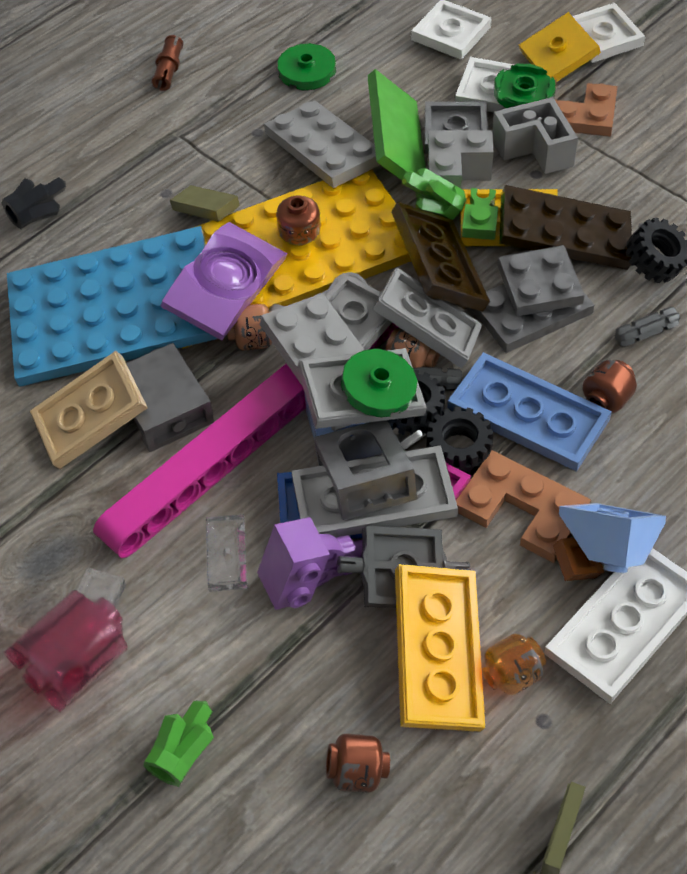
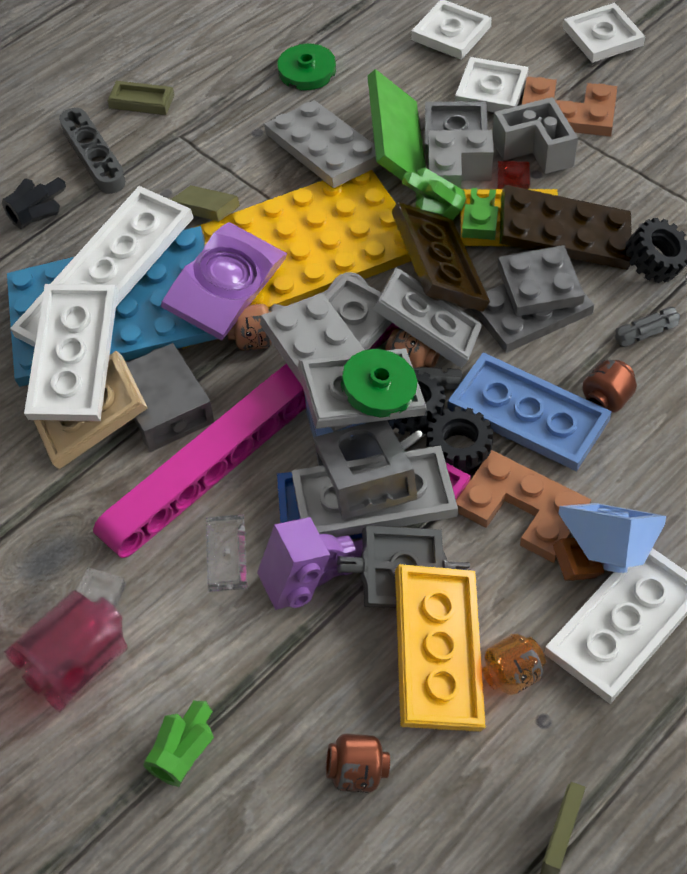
copper pin [152,35,184,91] -> none
copper head [276,195,321,246] -> none
green plate [494,64,556,109] -> none
yellow plate [519,12,601,82] -> none
none -> white plate [10,186,194,347]
none -> white plate [24,284,118,421]
none -> dark grey beam [59,108,126,194]
none -> olive tile [107,81,174,115]
none -> clear red plate [497,161,530,189]

